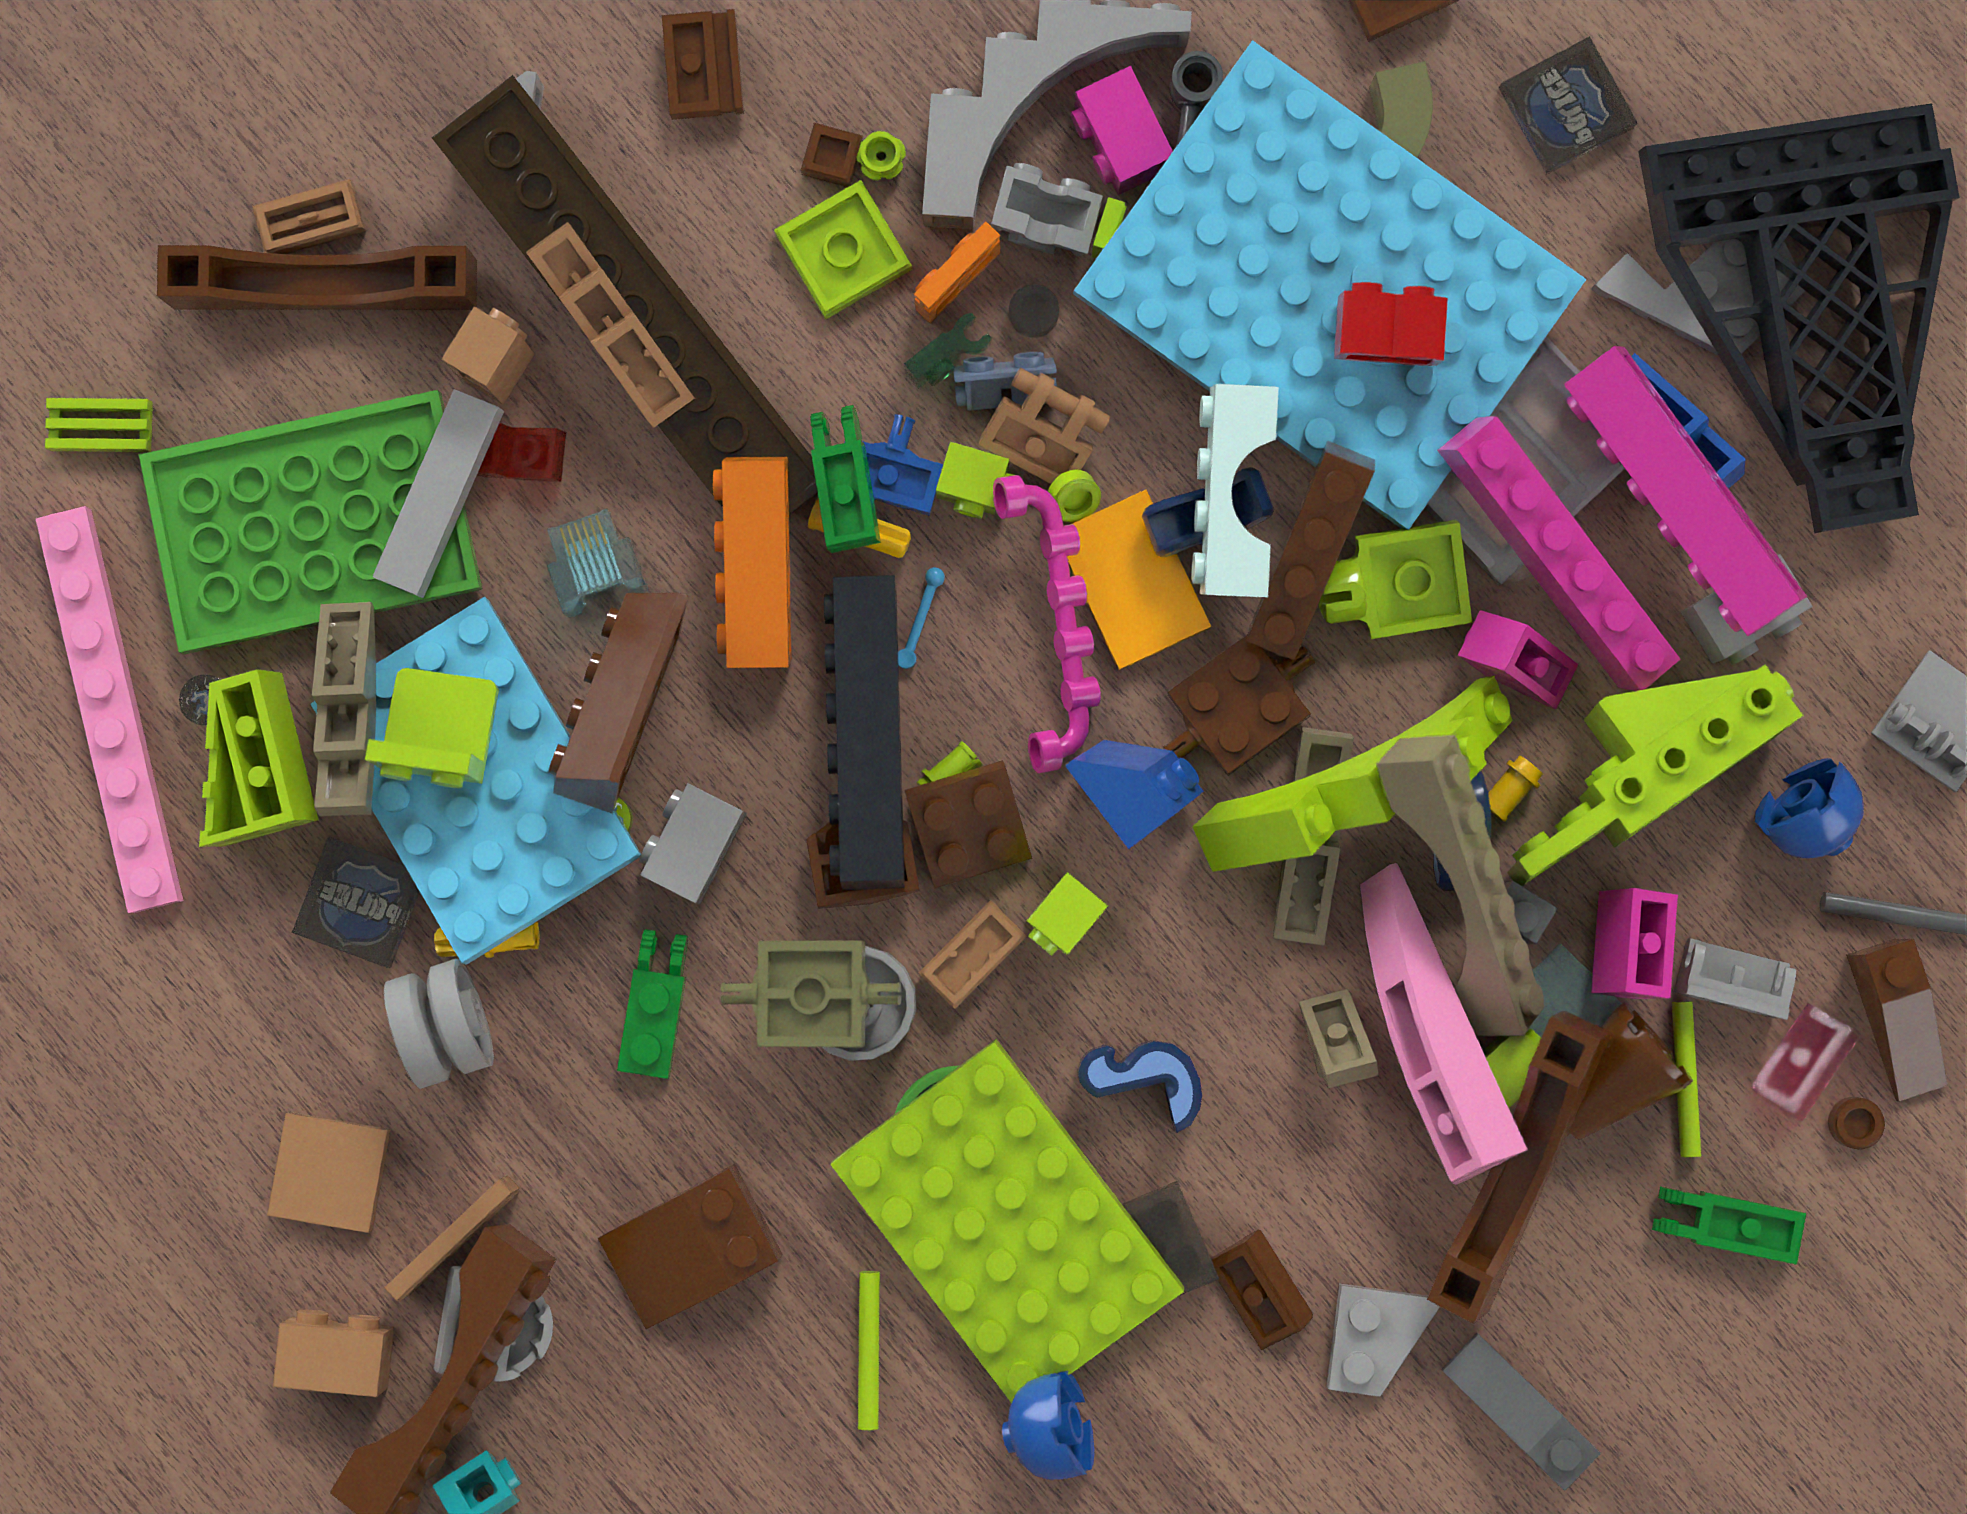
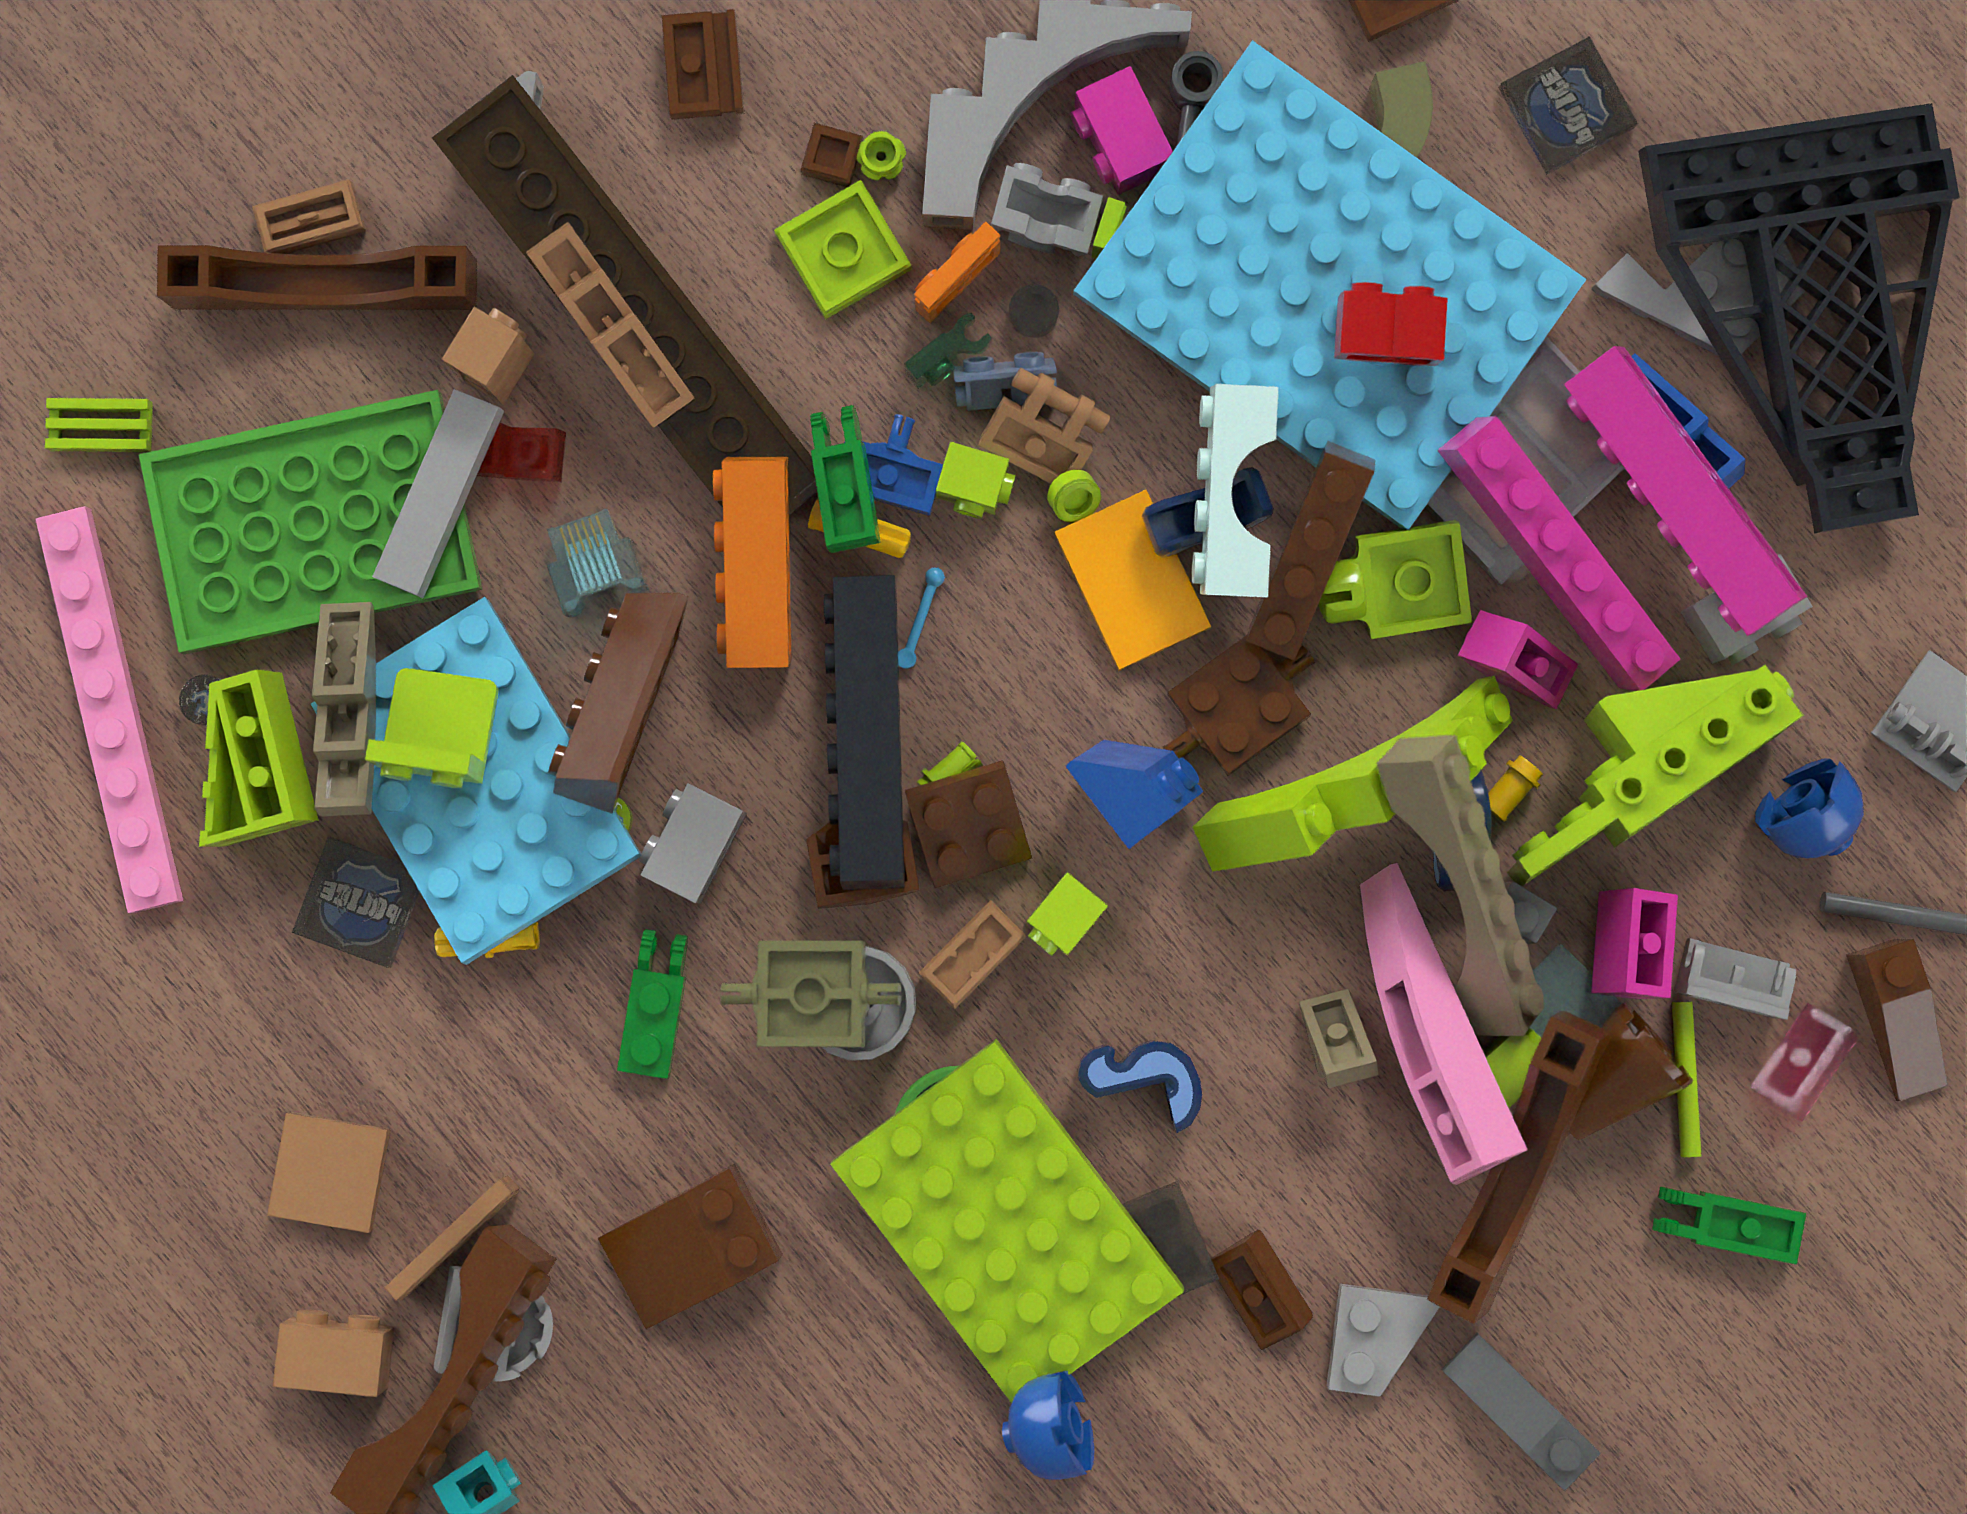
light grey wheel [384,959,494,1089] -> none
lime bar [858,1271,880,1430] -> none
dark pink bar [993,475,1101,773] -> none
dark tan slope [1273,727,1354,945] -> none
reddish brown tile [1828,1097,1885,1150] -> none

